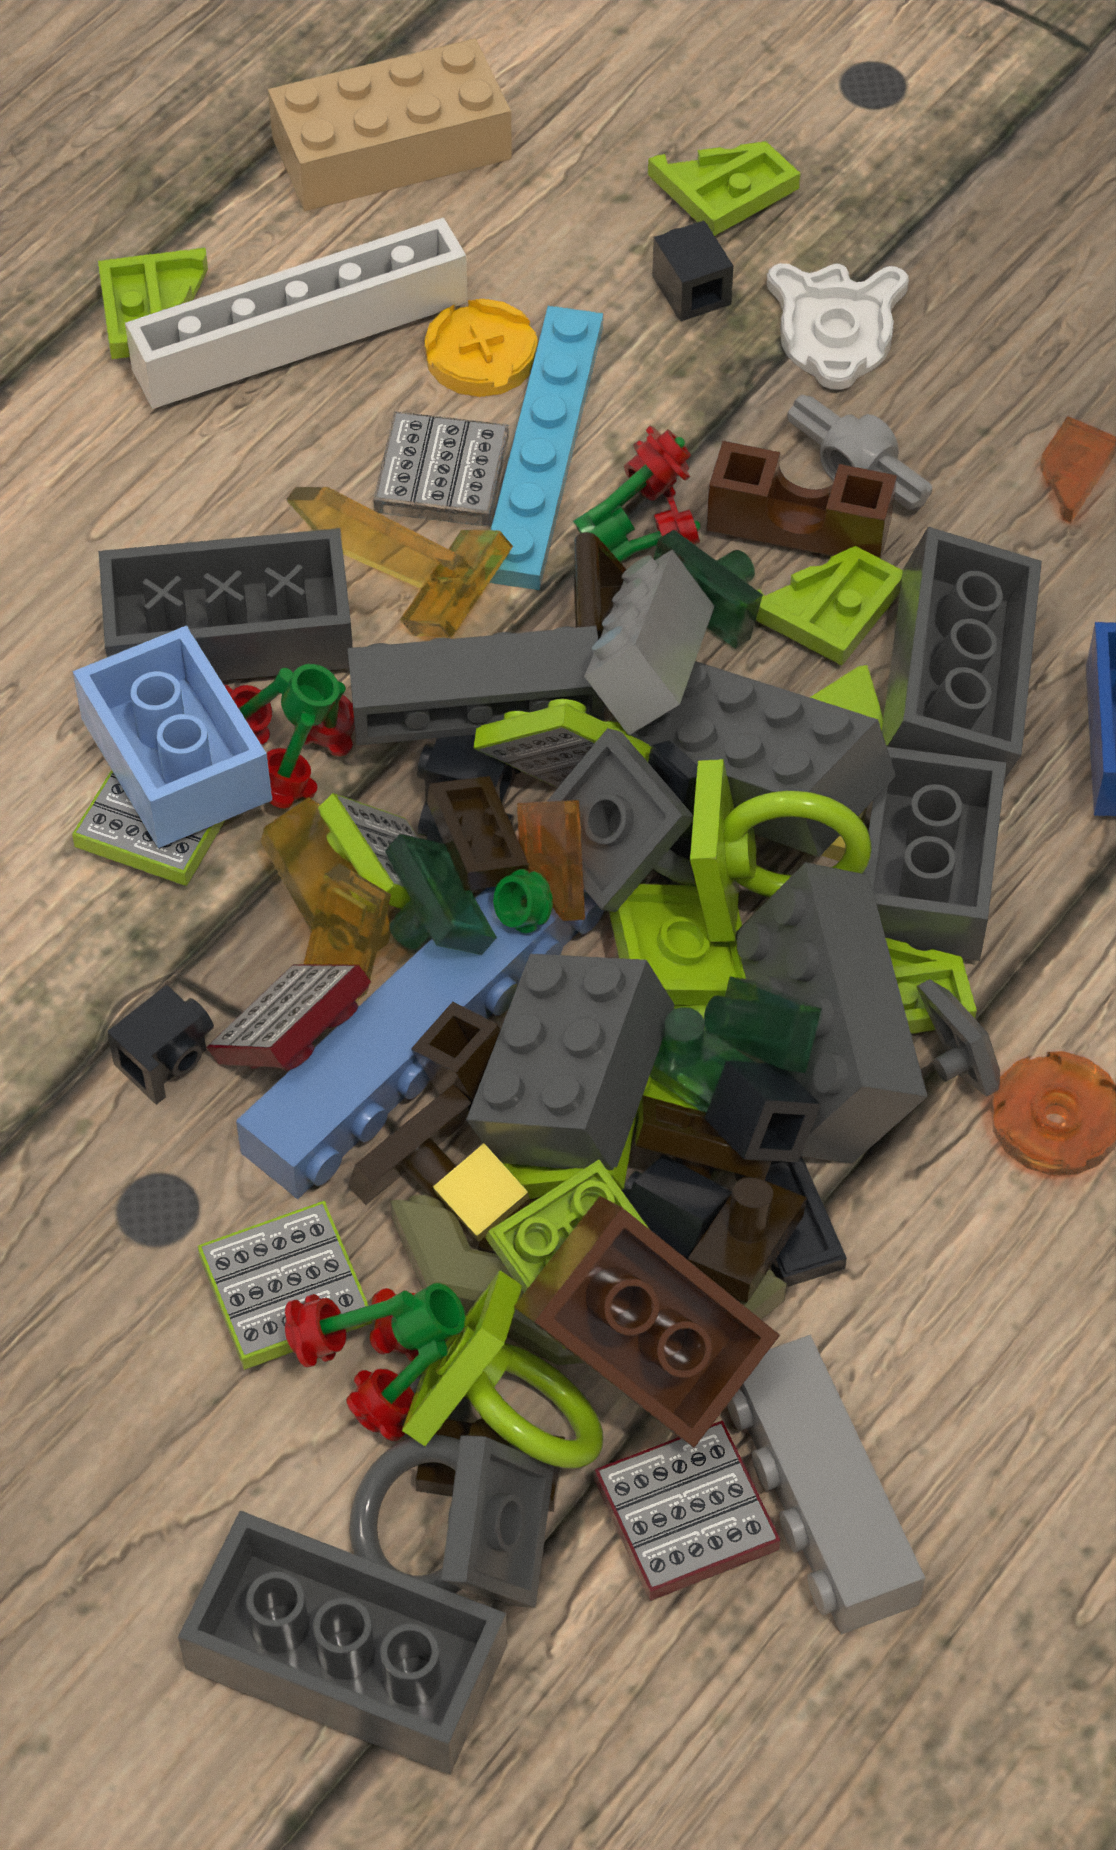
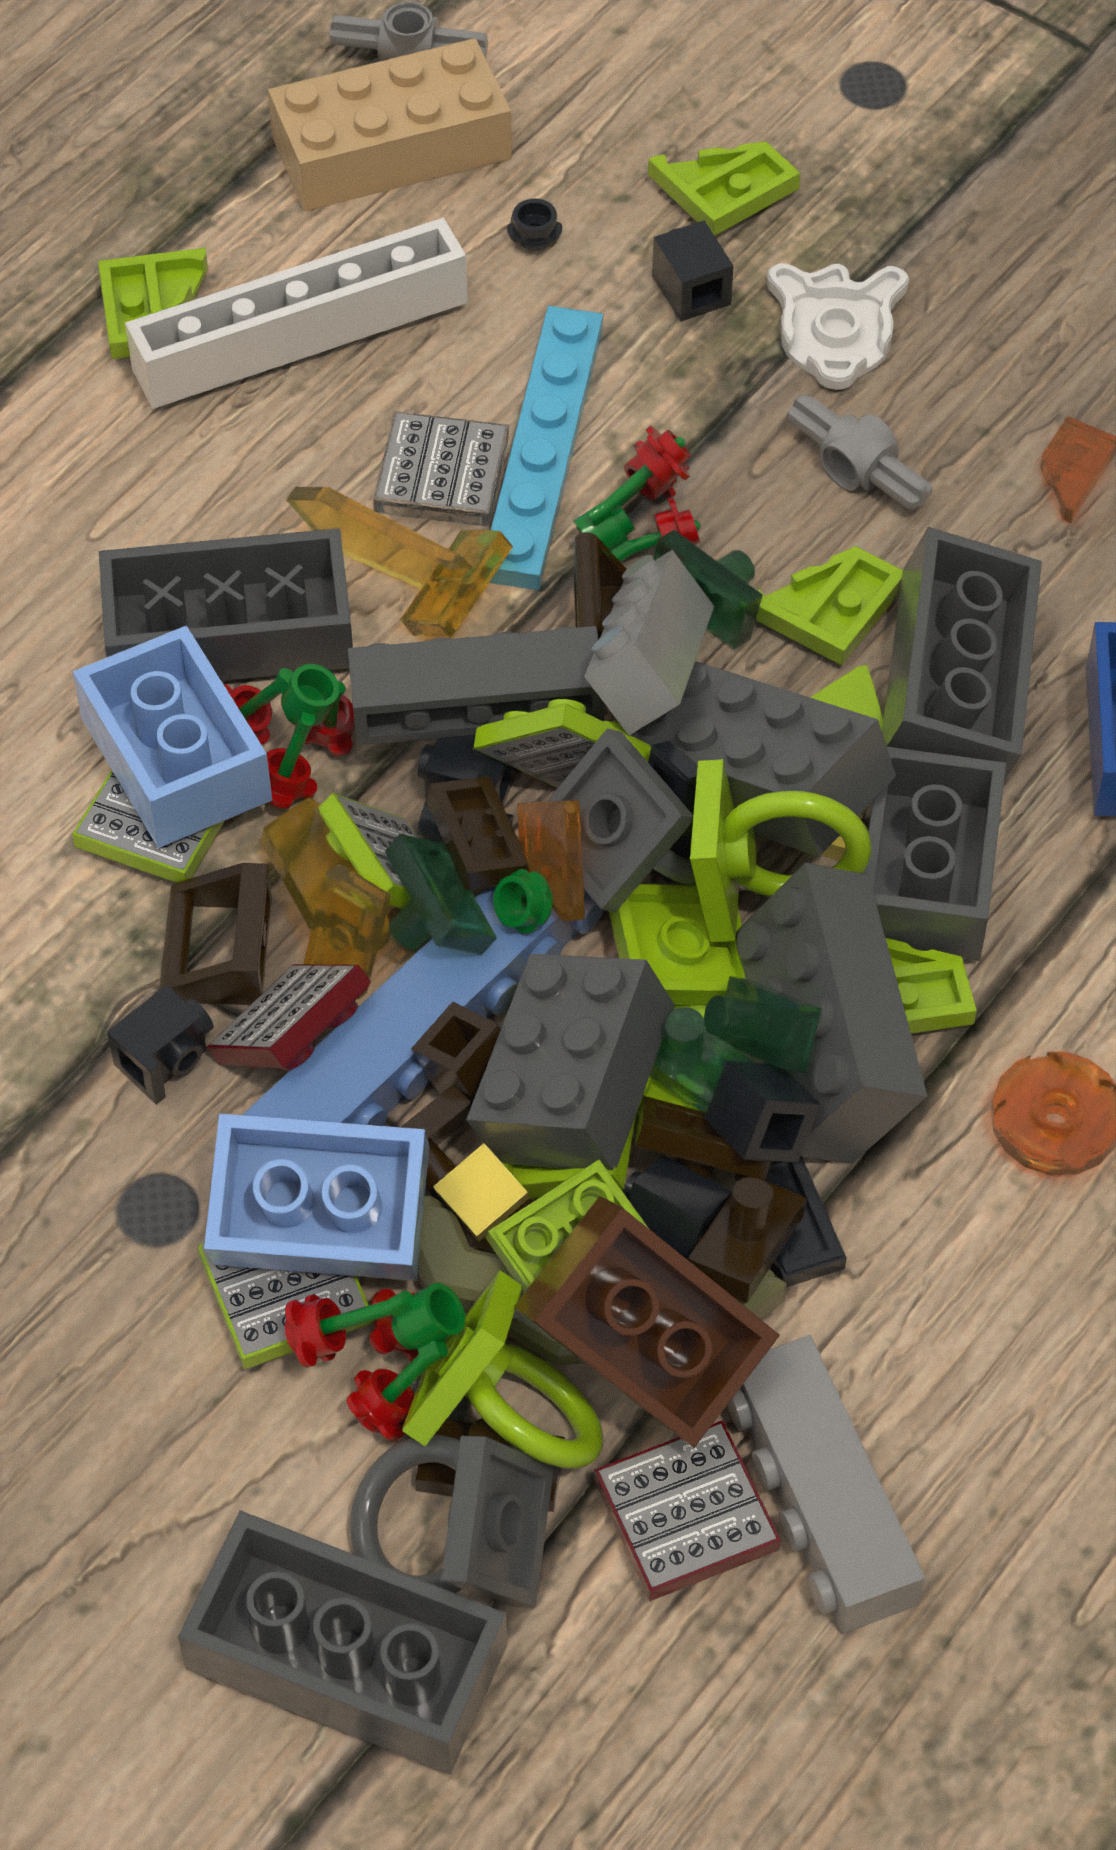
yellow tile [424,299,538,397] -> none
reddish brown arch [706,441,897,559] -> none
dark grey piece [917,979,1000,1097] -> none
none -> dark brown tile [159,863,272,1005]
none -> light blue brick [204,1113,429,1281]
none -> light grey axle [330,2,488,61]
none -> black plate [507,198,562,250]

